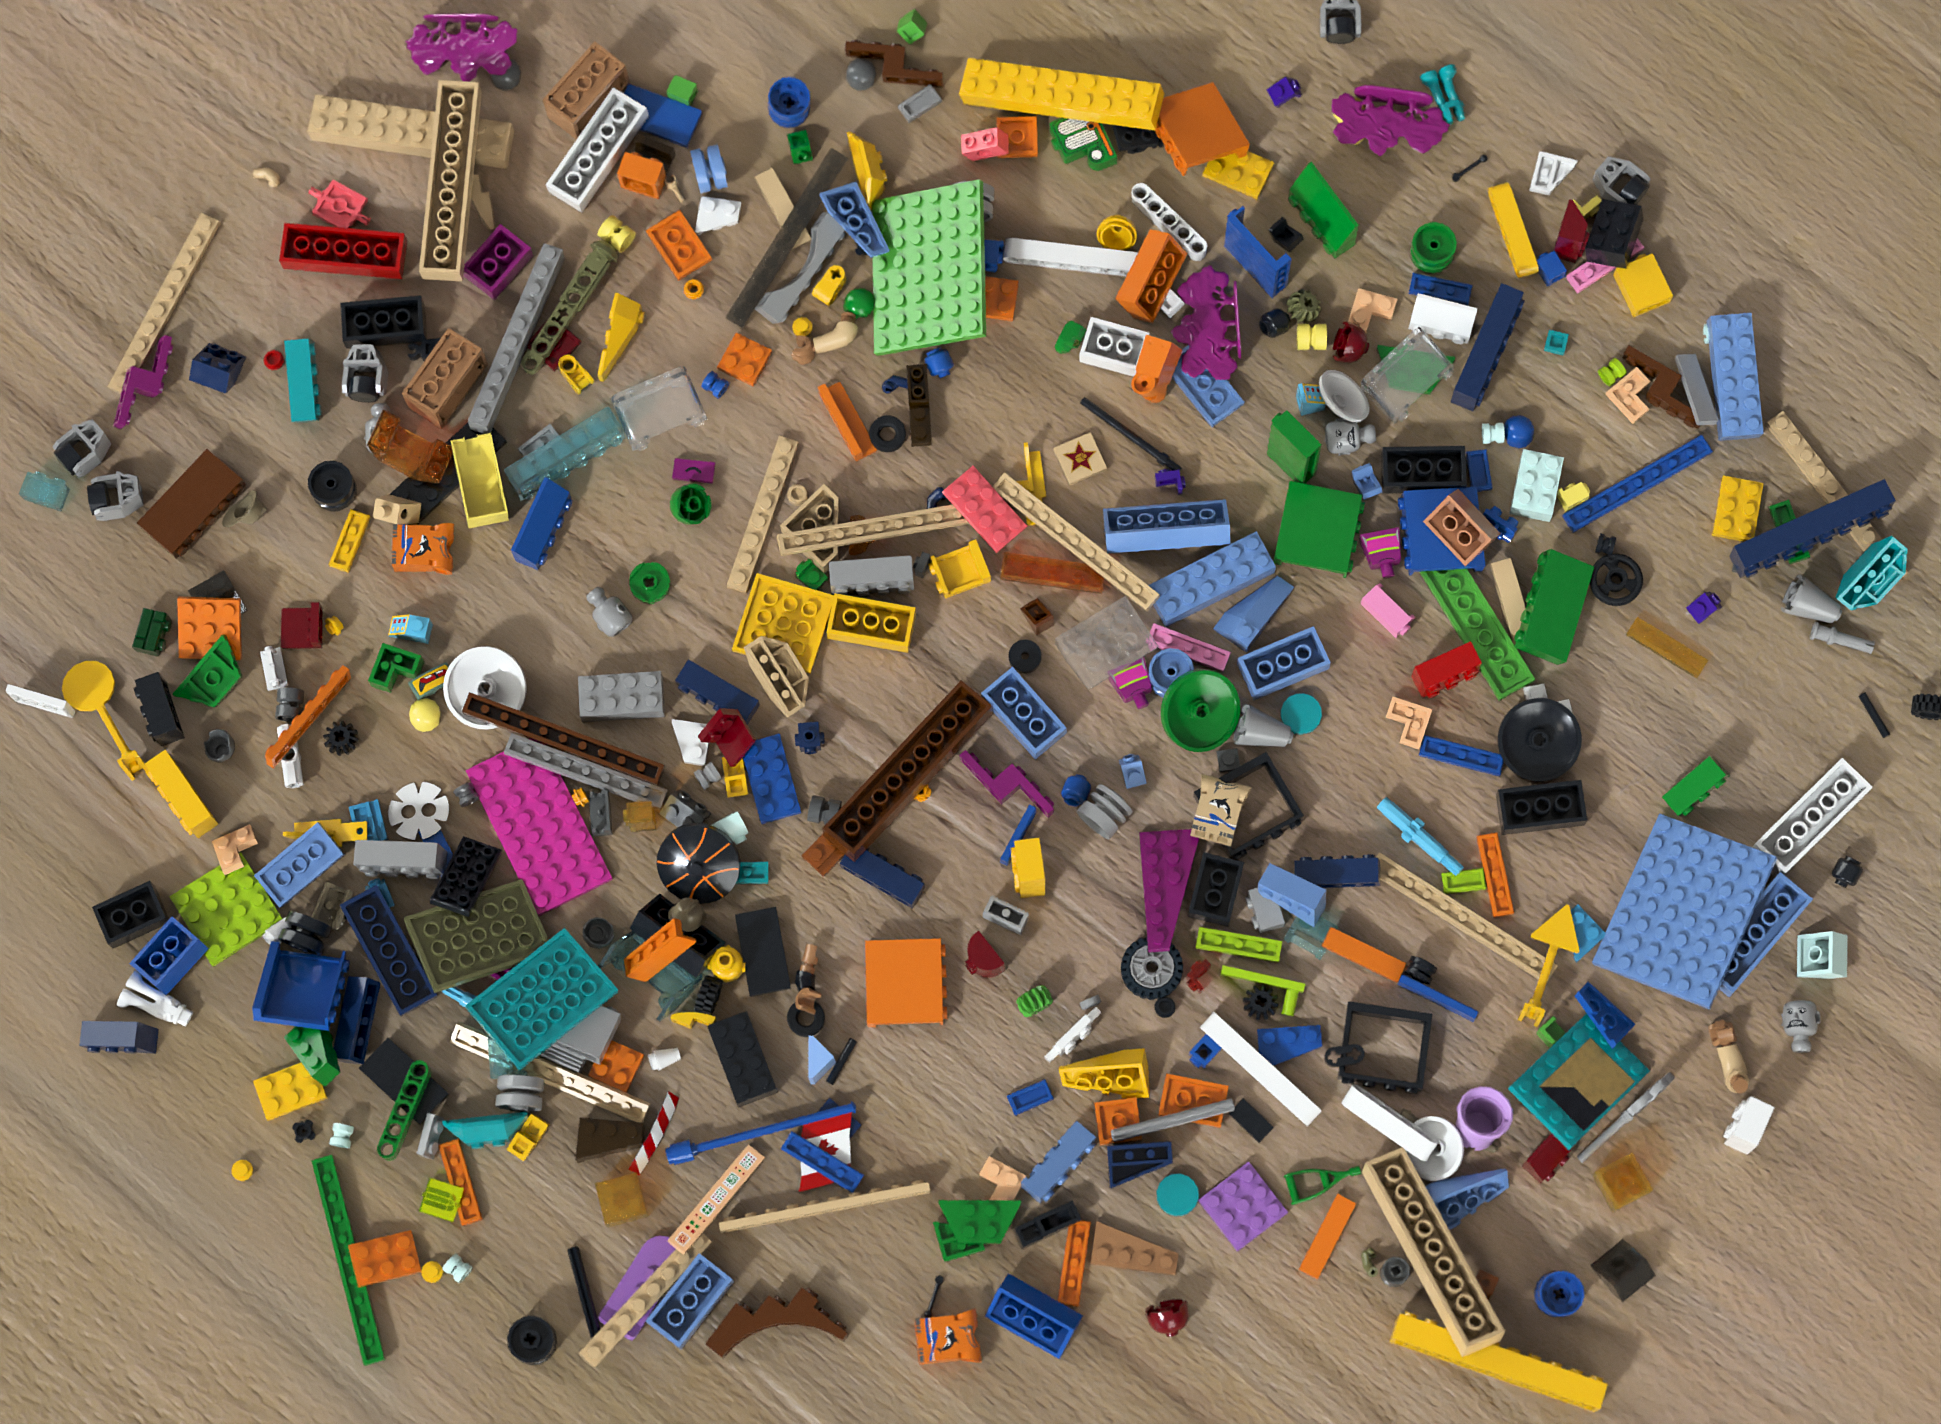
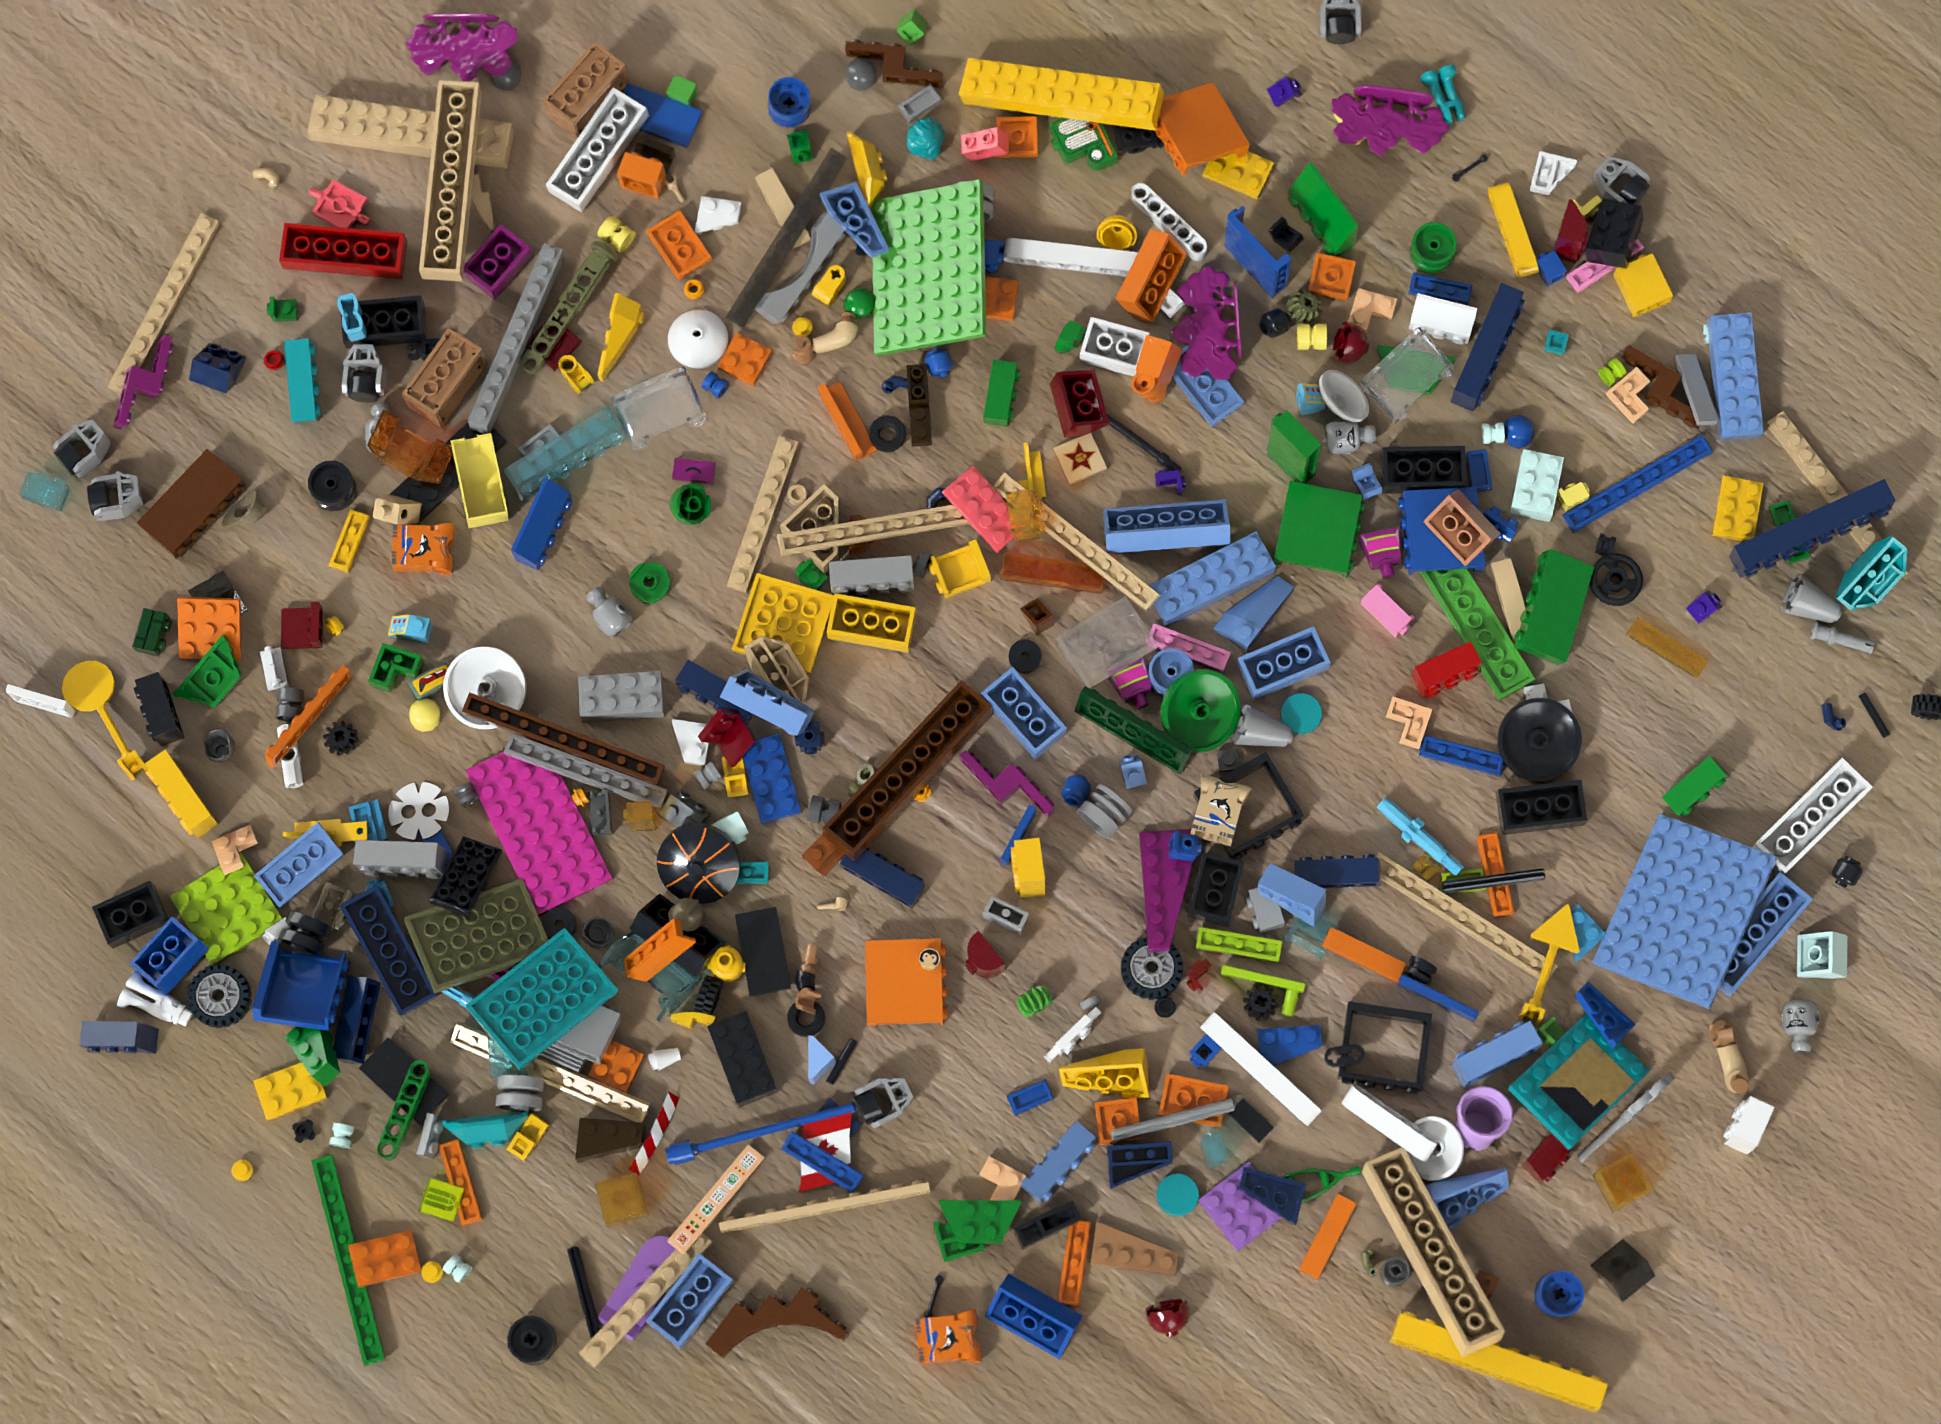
medium blue wheel [690,144,728,194] -> none
none -> wheel [187,964,252,1028]
none -> green bracket [267,297,298,322]
none -> medium azure brick [337,293,366,342]
none -> black piece [542,907,577,939]
none -> white dish [668,310,729,369]
none -> medium blue wedge [720,669,815,736]
none -> tan hand [817,897,847,911]
none -> olive plate [847,764,877,797]
none -> light grey piece [854,1078,914,1129]
none -> teal hair [906,118,946,160]
none -> tan tile [919,948,940,970]
none -> green brick [983,359,1021,427]
none -> clear yellow brick [1006,489,1045,542]
none -> dark red slope [1050,369,1109,438]
none -> dark green plate [1074,686,1192,775]
none -> blue brick [1168,831,1202,862]
none -> clear light blue brick [1199,1132,1229,1170]
none -> dark blue wing [1238,1167,1306,1226]
none -> orange plate [1308,253,1356,301]
none -> clear yellow wheel [1412,853,1441,882]
none -> black axle [1441,868,1545,893]
none -> medium blue brick [1452,1021,1543,1088]
none -> dark blue arm [1821,703,1846,731]

